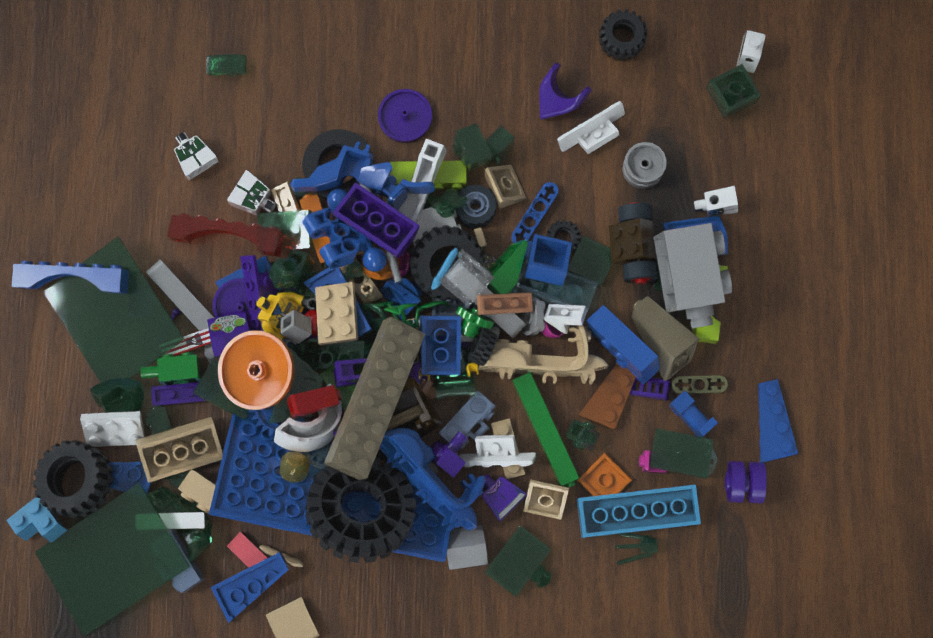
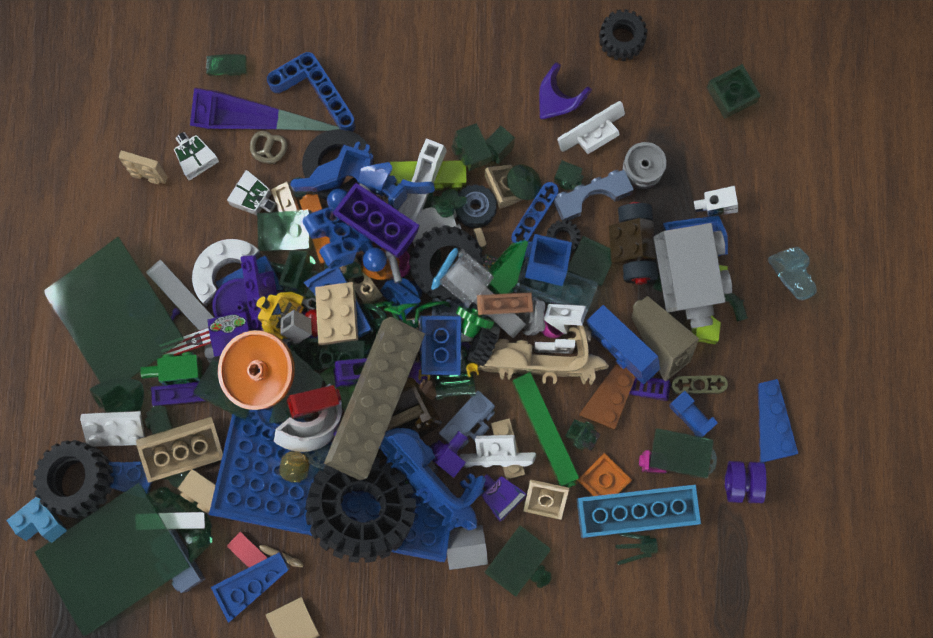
arch [12,261,129,294] -> none
clear red arch [167,213,285,257] -> none
clear green brick [269,257,301,288] -> none
dark purple piece [378,89,432,143] -> none
white torso [736,30,766,73] -> none
none -> tan plate [118,150,167,184]
none -> dark purple plate [190,88,339,131]
none -> white brick [192,239,262,307]
none -> dark tan piece [250,131,287,164]
none -> blue beam [267,52,356,132]
none -> clear green dish [507,164,541,200]
none -> white tile [534,339,575,354]
none -> clear green brick [554,160,584,190]
none -> sand blue arch [554,170,634,222]
none -> clear green piece [724,293,748,322]
none -> clear light blue animal [768,247,817,300]

